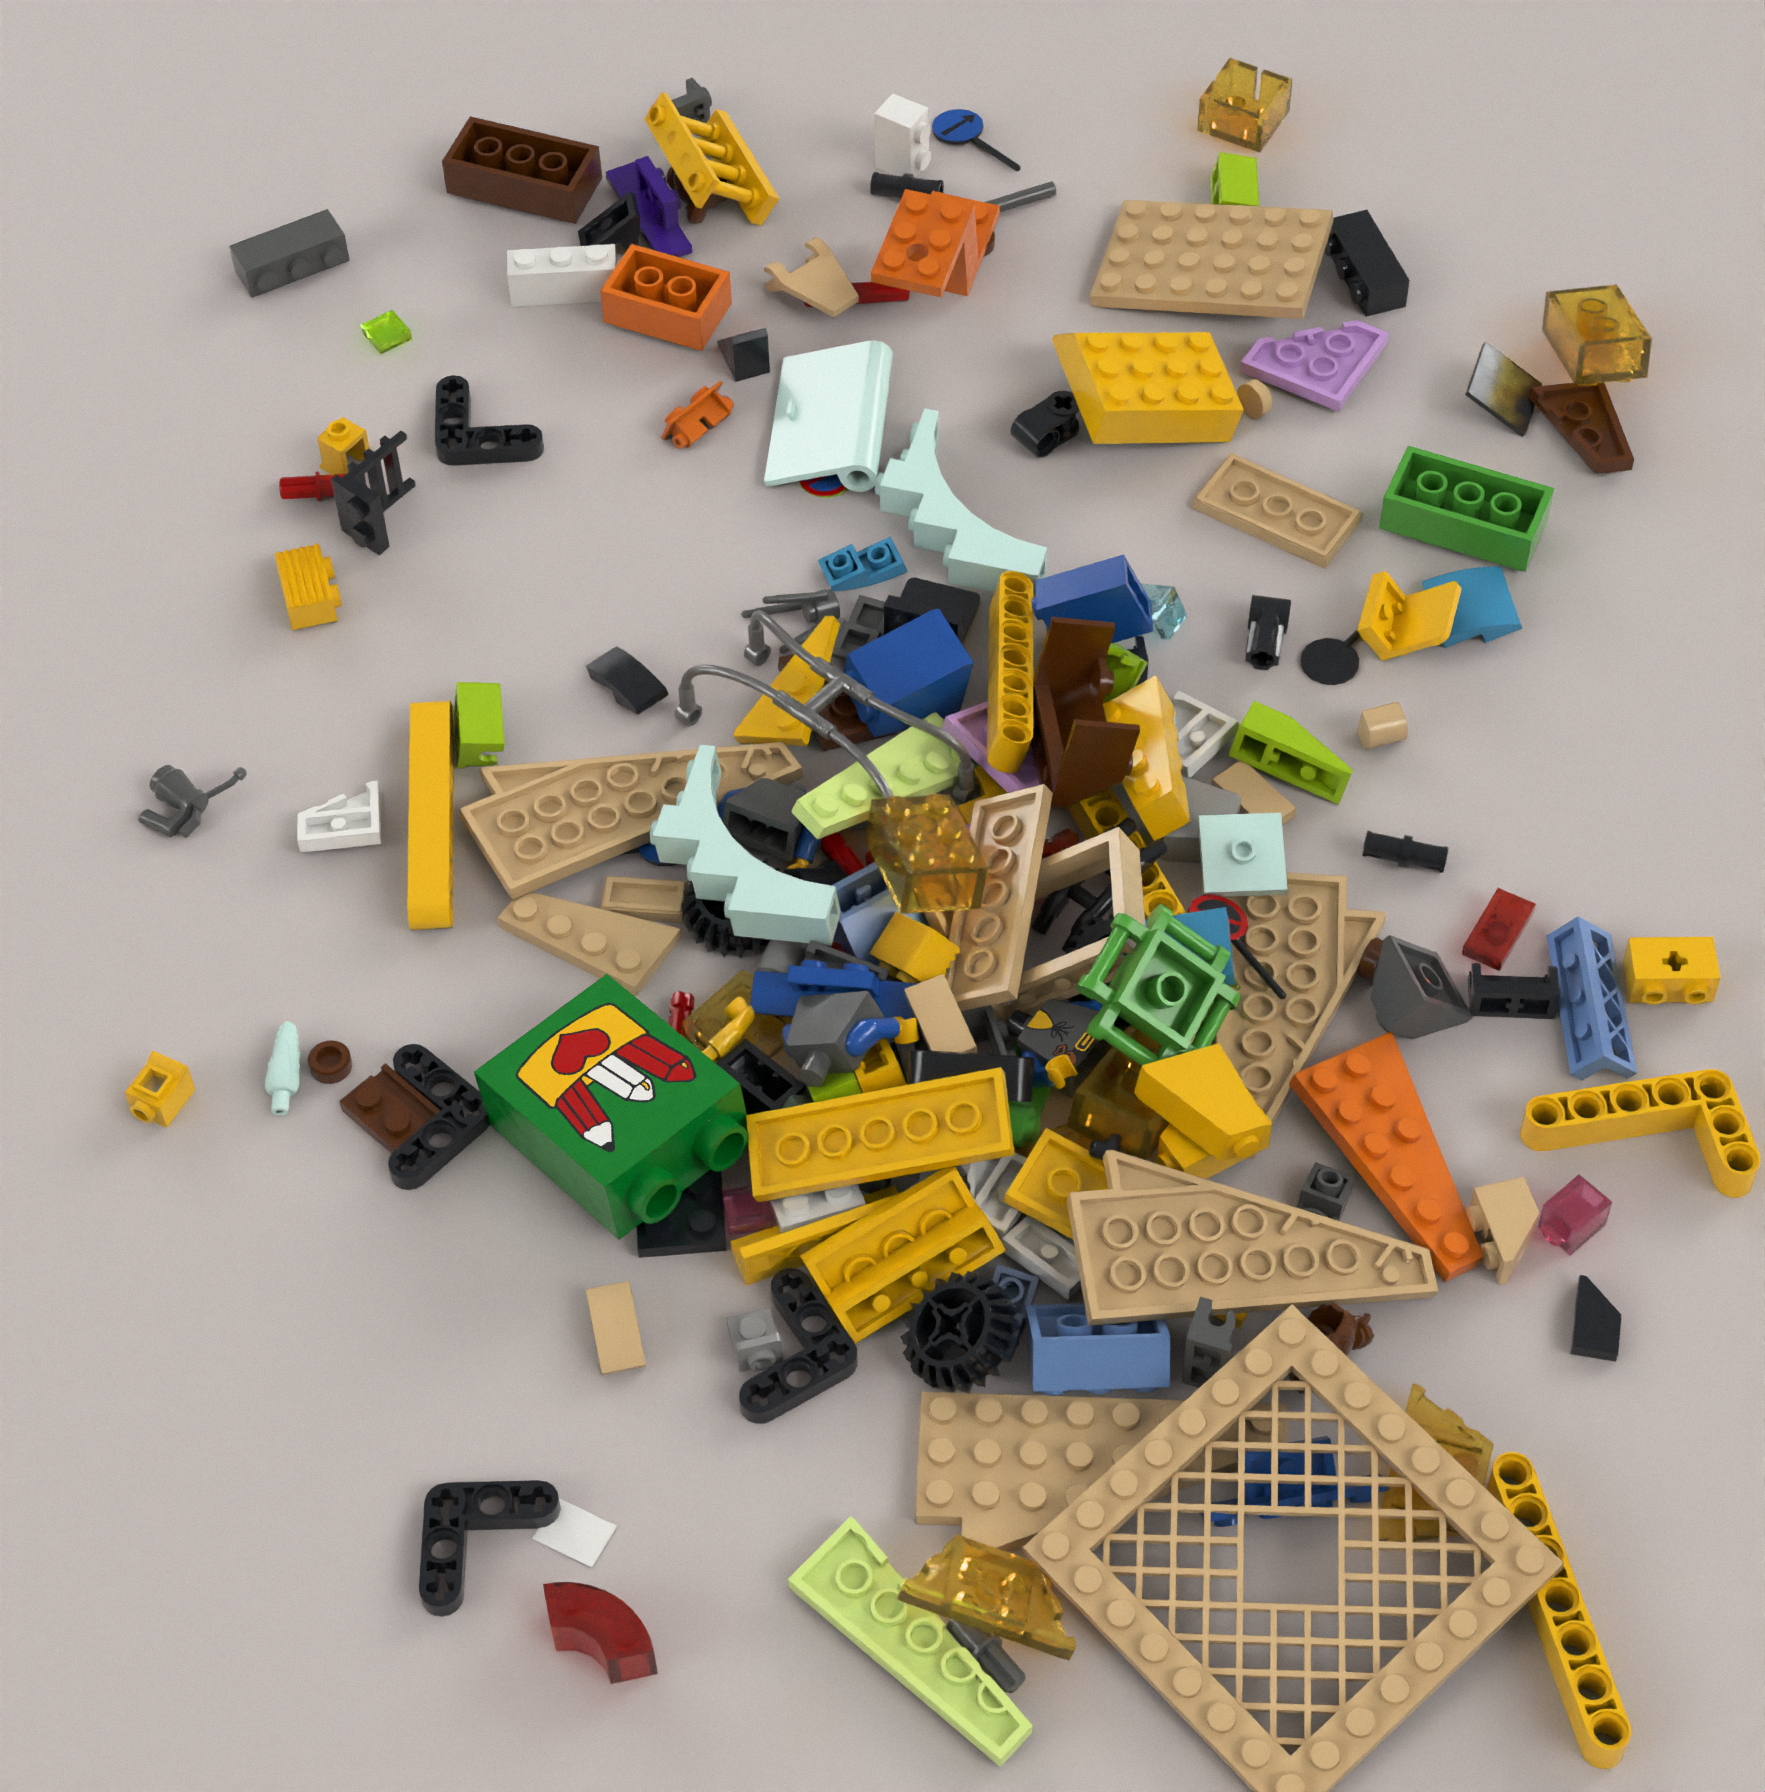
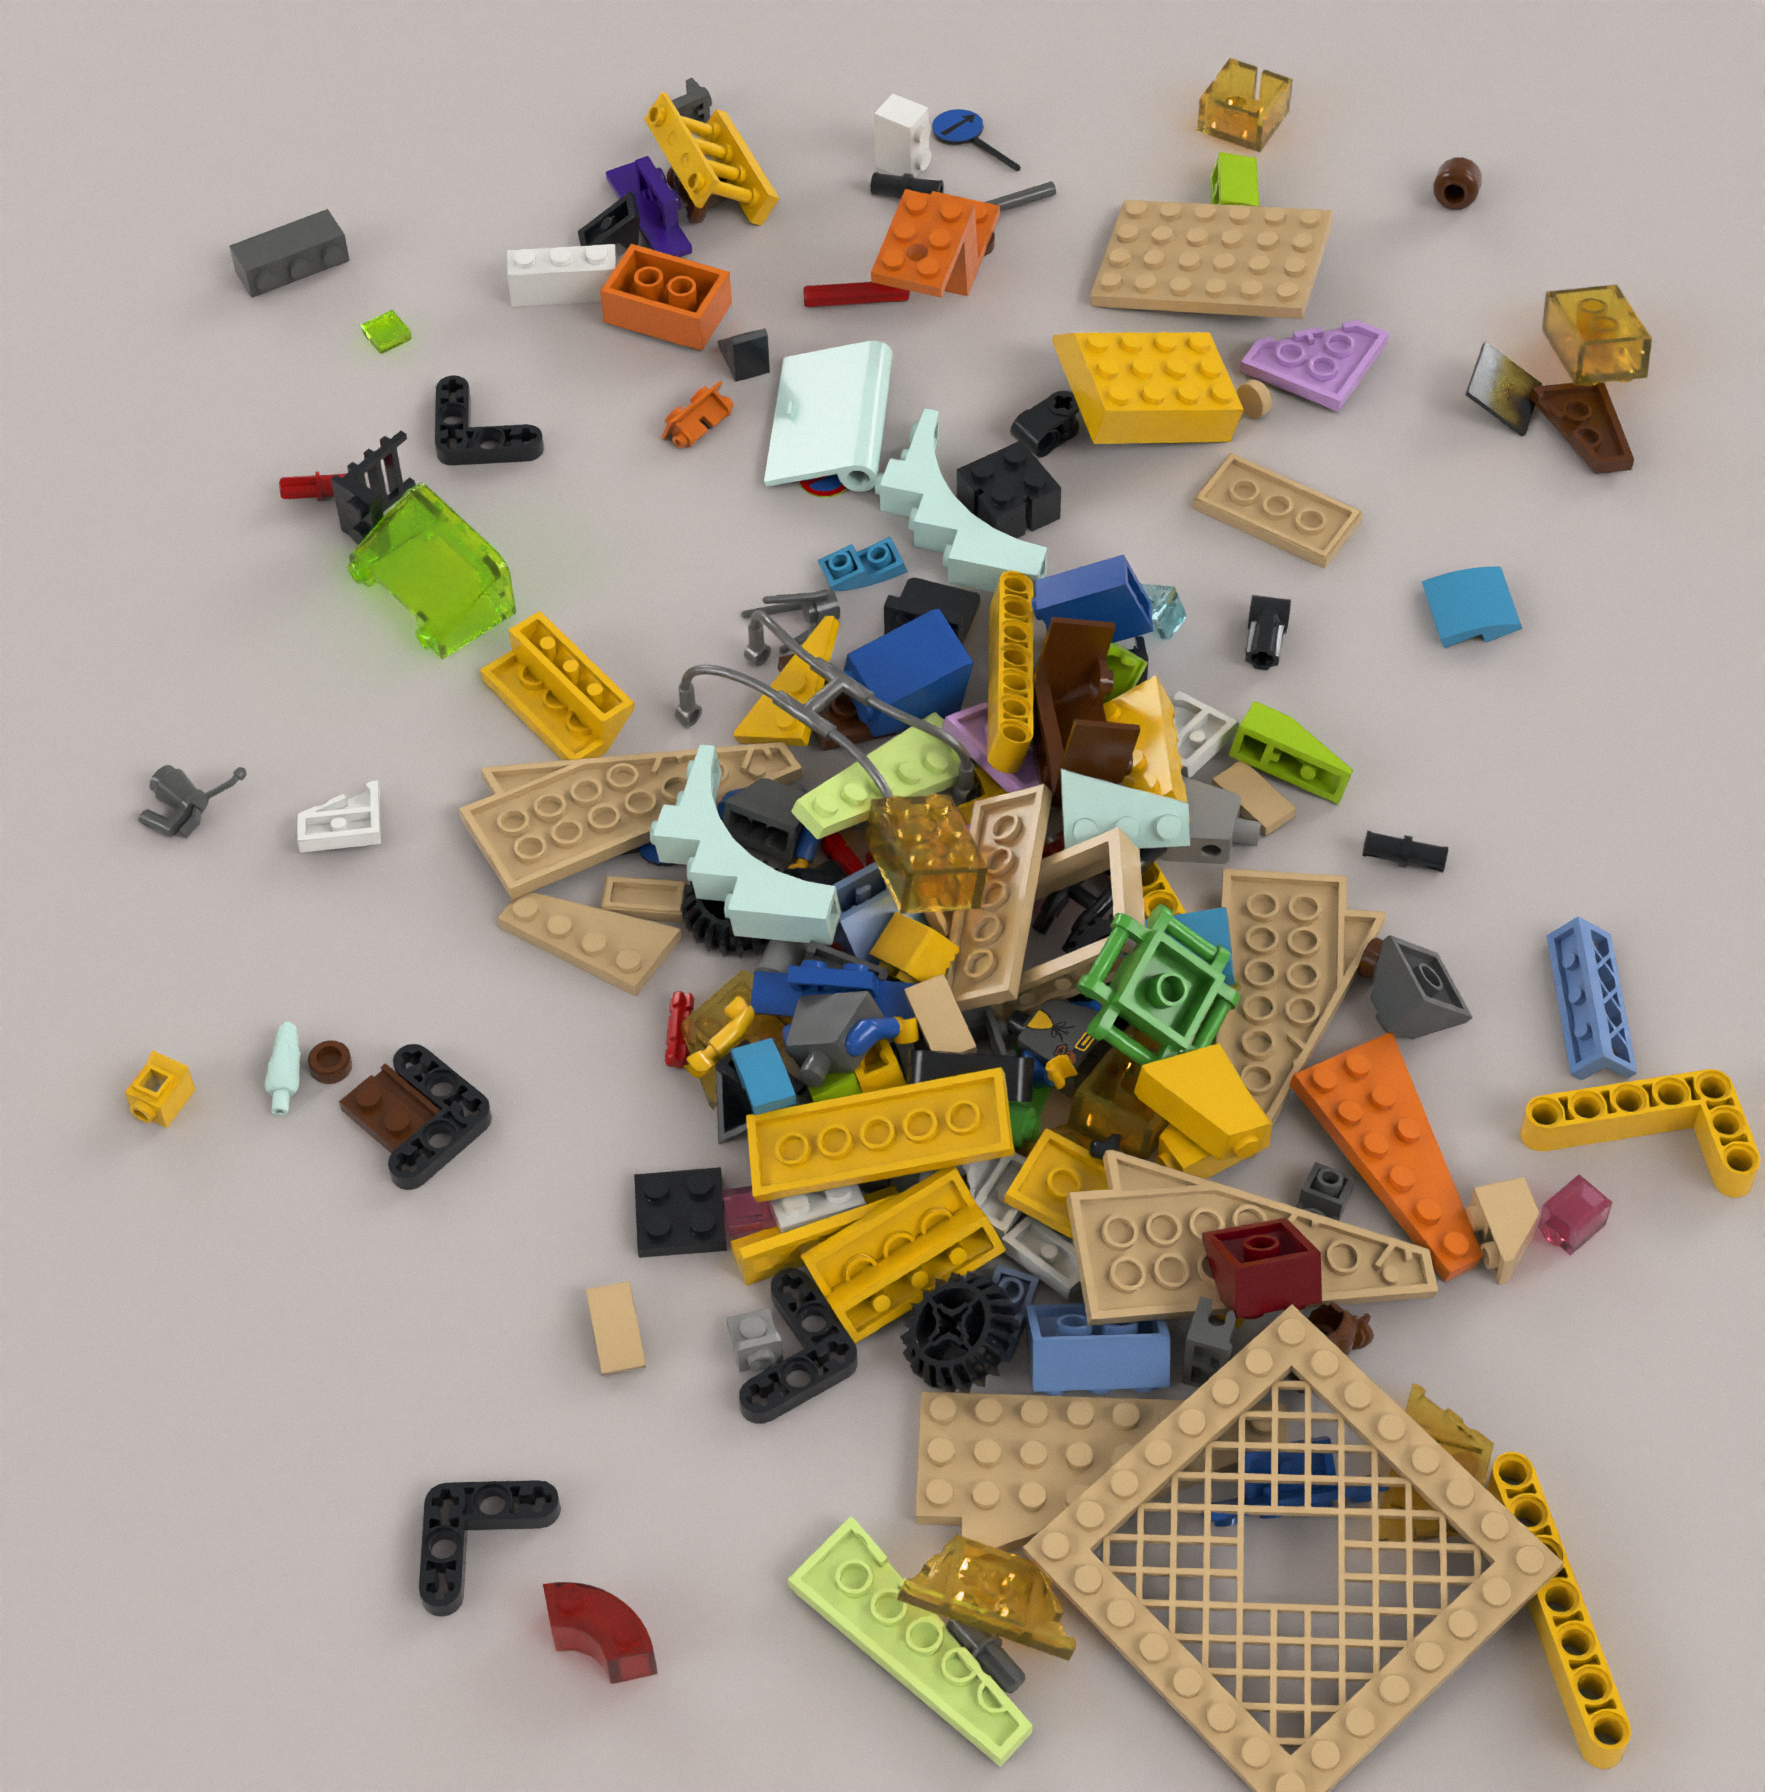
yellow brick [274,543,342,630] -> none
yellow window [317,417,370,474] -> none
yellow beam [407,700,454,930] -> none
reddish brown brick [442,116,602,224] -> none
lime hinge [453,682,505,768] -> none
green brick [474,974,749,1240] -> none
white sticker [532,1498,617,1568] -> none
black slope [586,646,669,715] -> none
tan flag [764,237,859,318] -> none
dark grey slope [831,595,885,661] -> none
black piece [1188,894,1286,999] -> none
light aqua plate [1198,812,1288,897] -> none
black piece [1301,630,1361,685] -> none
black brick [1324,209,1410,317] -> none
tan brick [1356,702,1408,750] -> none
yellow bracket [1357,570,1462,661] -> none
bright green brick [1379,446,1555,572] -> none
clear red plate [1462,888,1536,971] -> none
black hinge [1468,963,1560,1019] -> none
black tile [1570,1275,1622,1362] -> none
yellow brick [1623,936,1721,1005] -> none
none -> clear neon green windscreen [347,482,517,660]
none -> yellow slope [480,611,635,760]
none -> dark azure slope [730,1038,796,1116]
none -> black piece [957,440,1061,539]
none -> light aqua wing [1060,768,1190,850]
none -> dark red slope [1202,1218,1322,1320]
none -> reddish brown head [1433,157,1482,210]

